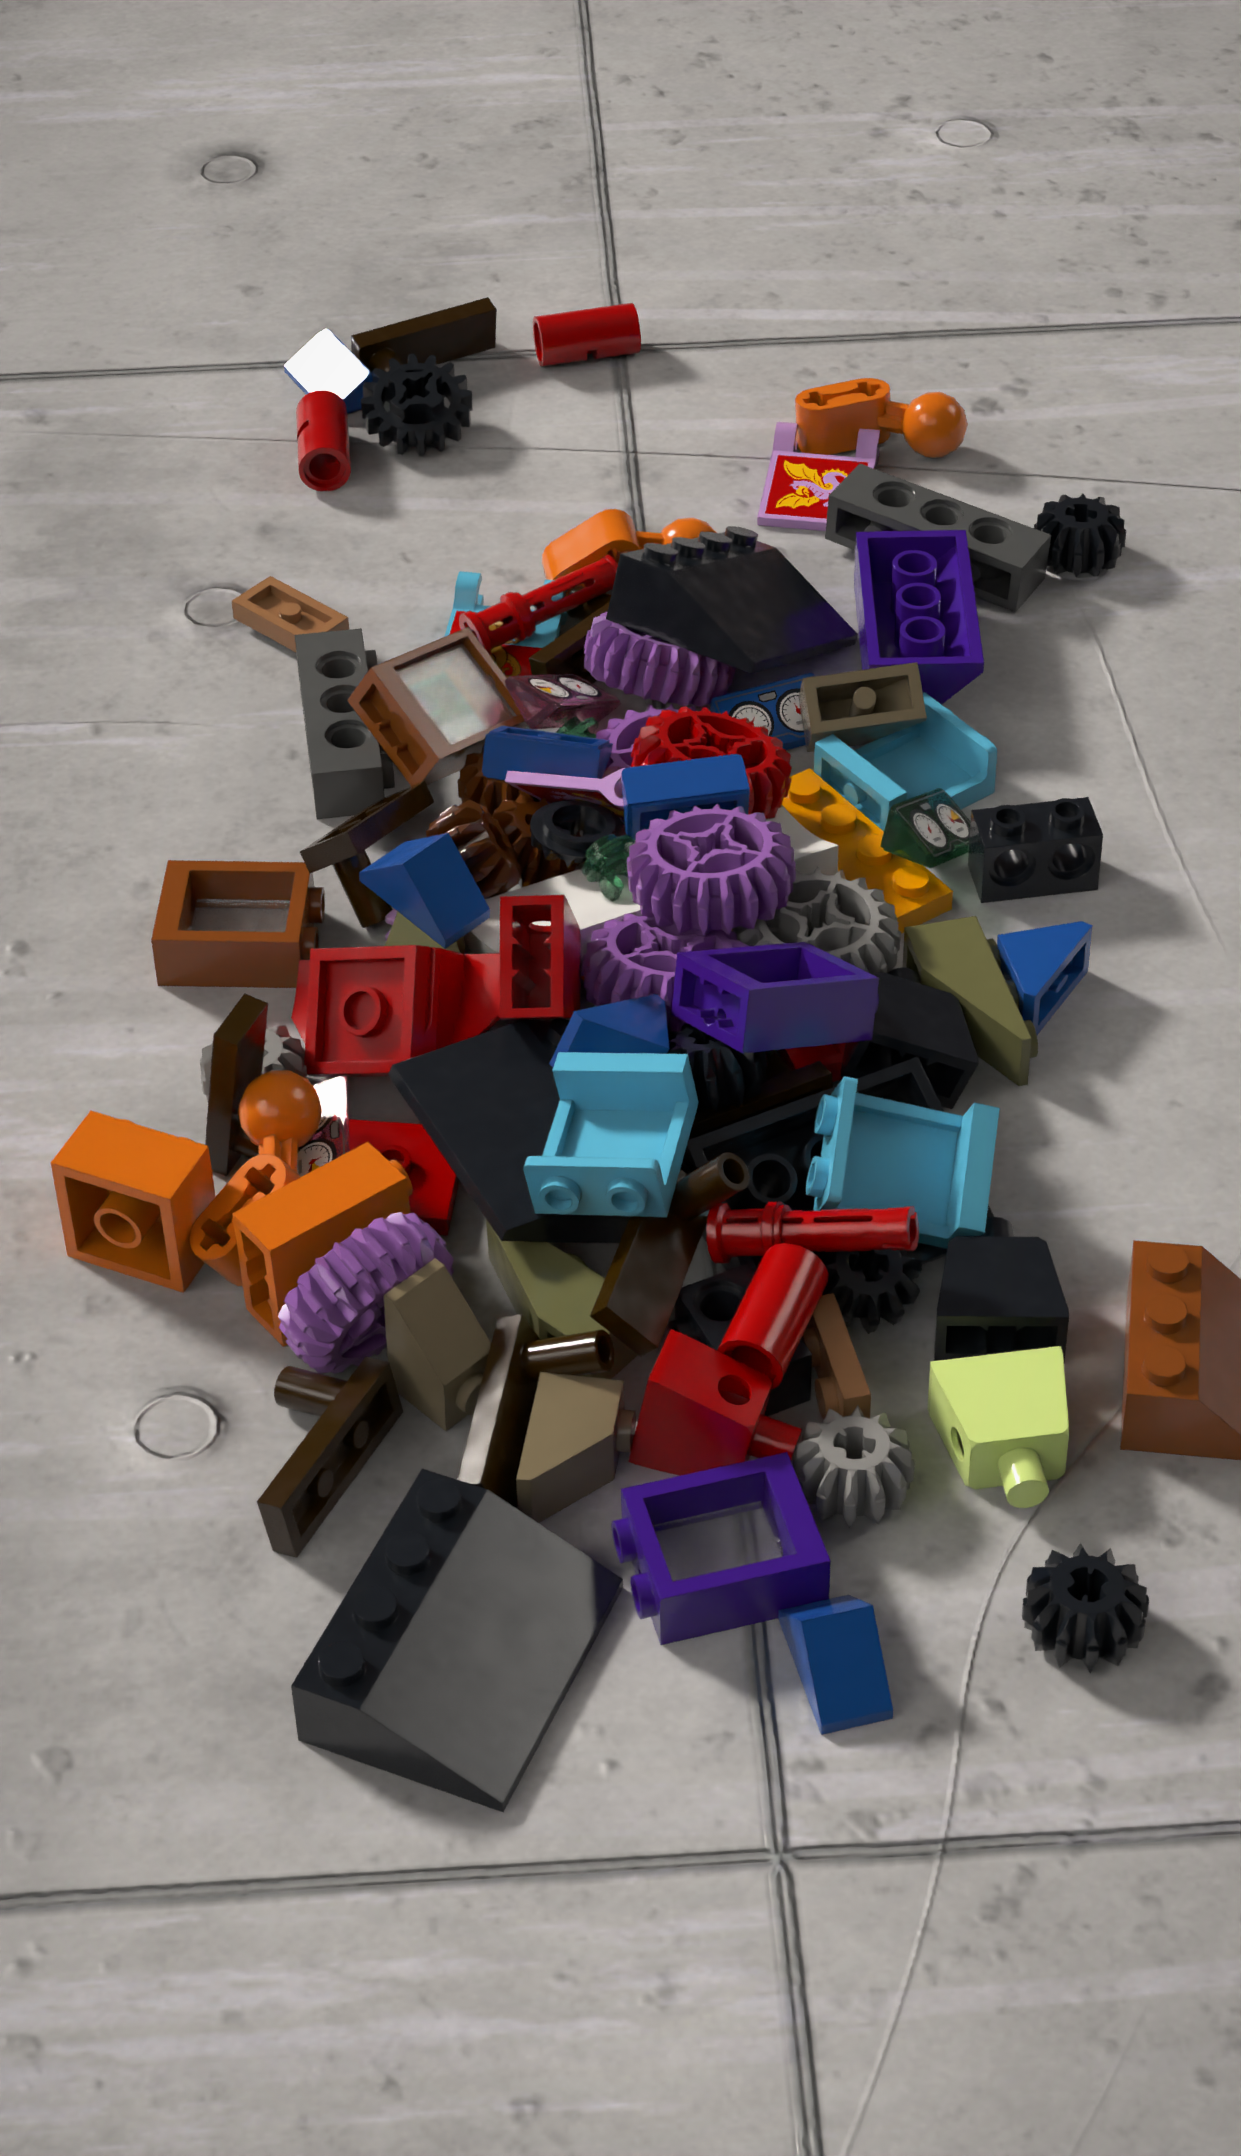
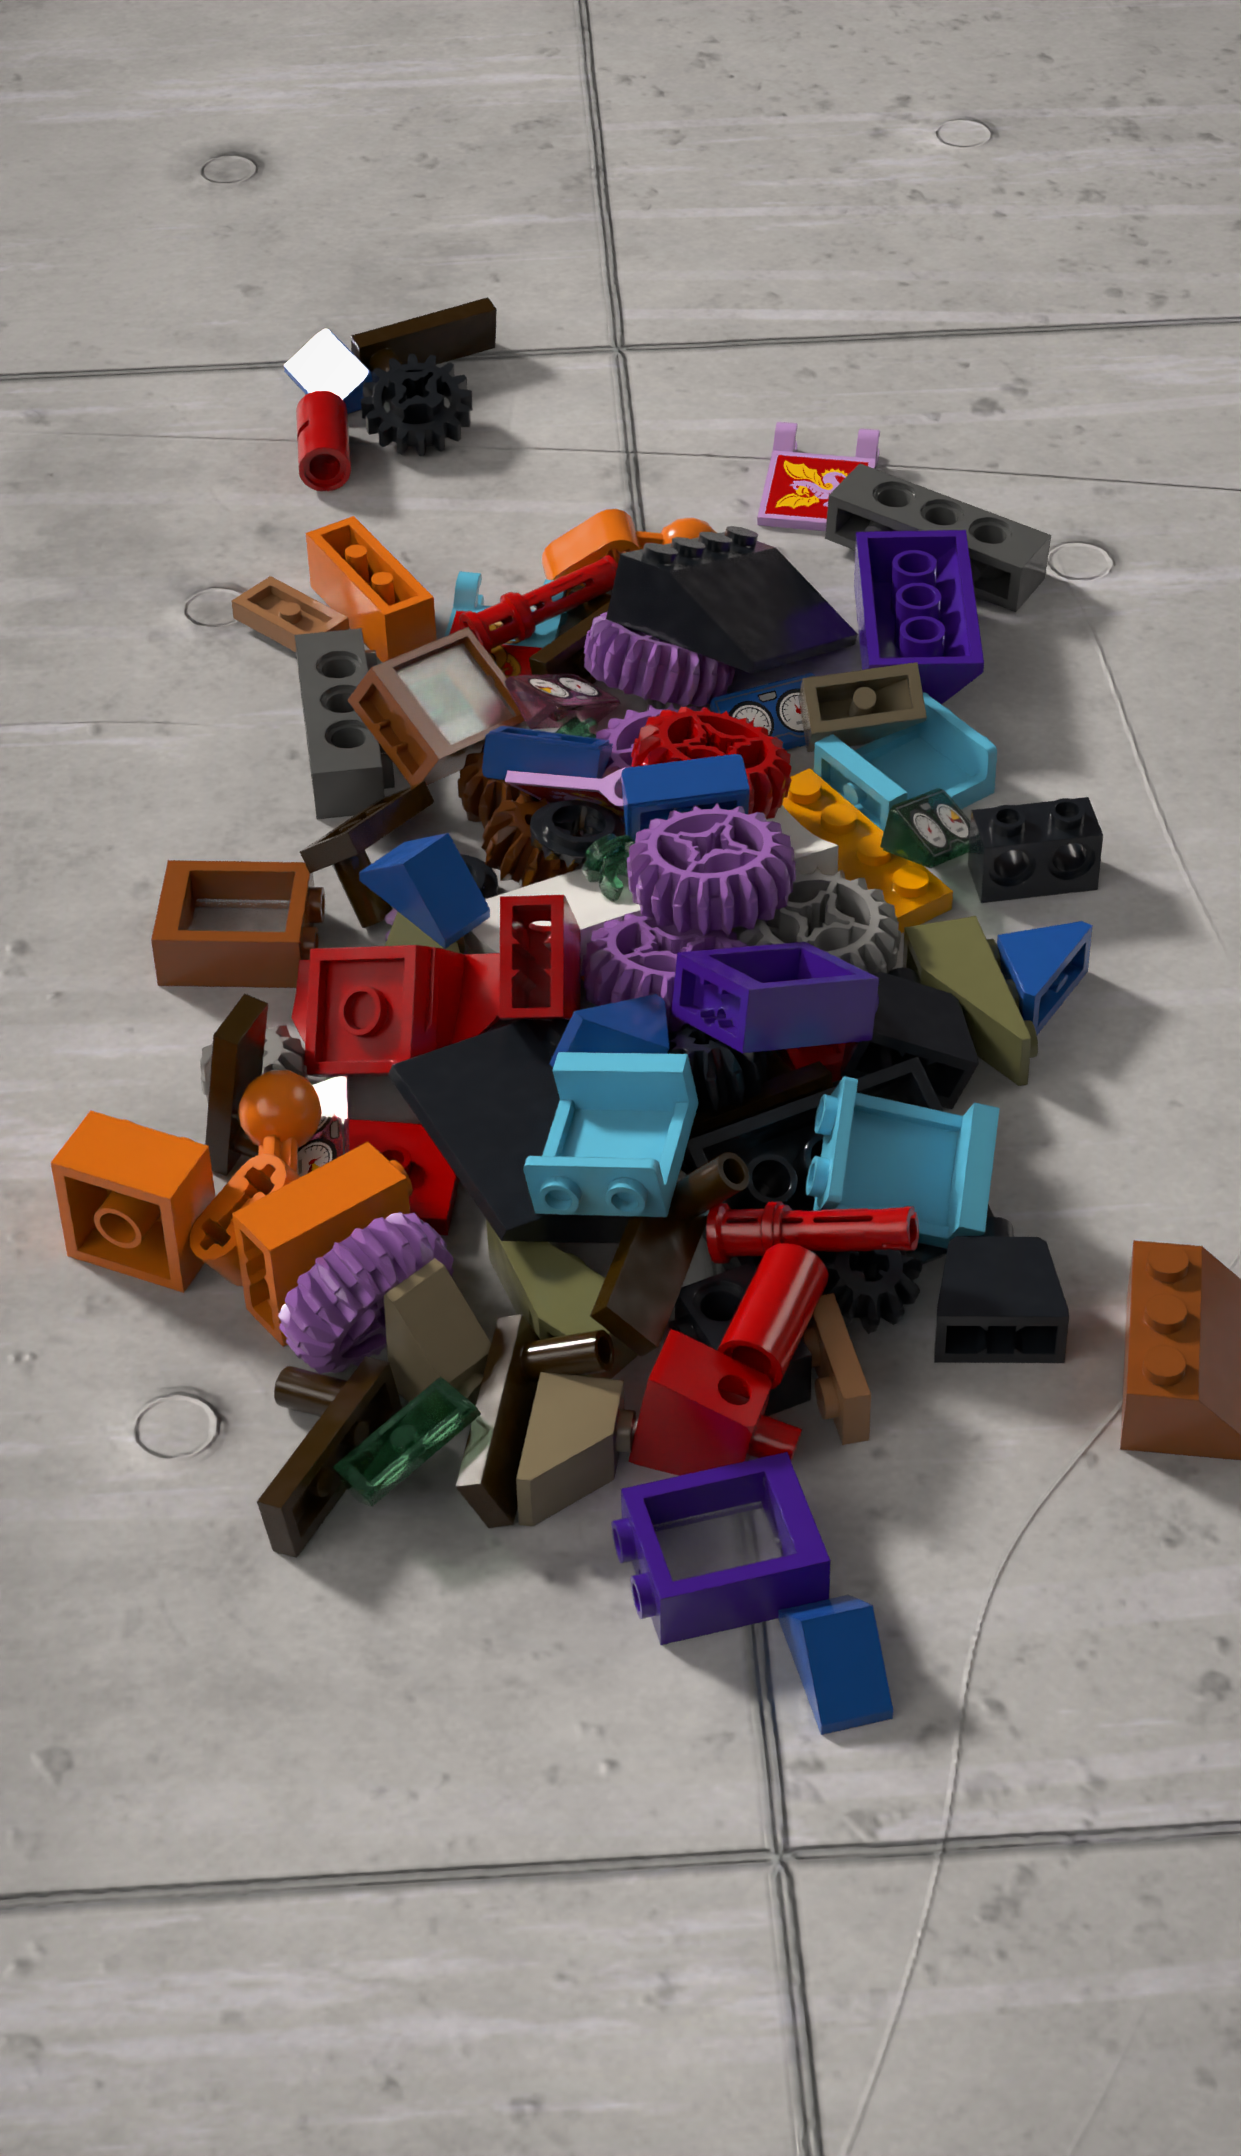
black slope [291,1468,623,1812] -> none
reddish brown gear [426,799,521,899] -> none
red pin [533,303,641,367] -> none
light grey gear [793,1405,915,1528] -> none
orange beam [795,378,968,458] -> none
yellowish green torso [927,1346,1069,1508] -> none
black gear [1022,1543,1149,1673] -> none
black gear [1034,493,1126,578] -> none
none -> orange brick [306,516,437,663]
none -> clear green slope [332,1376,481,1507]

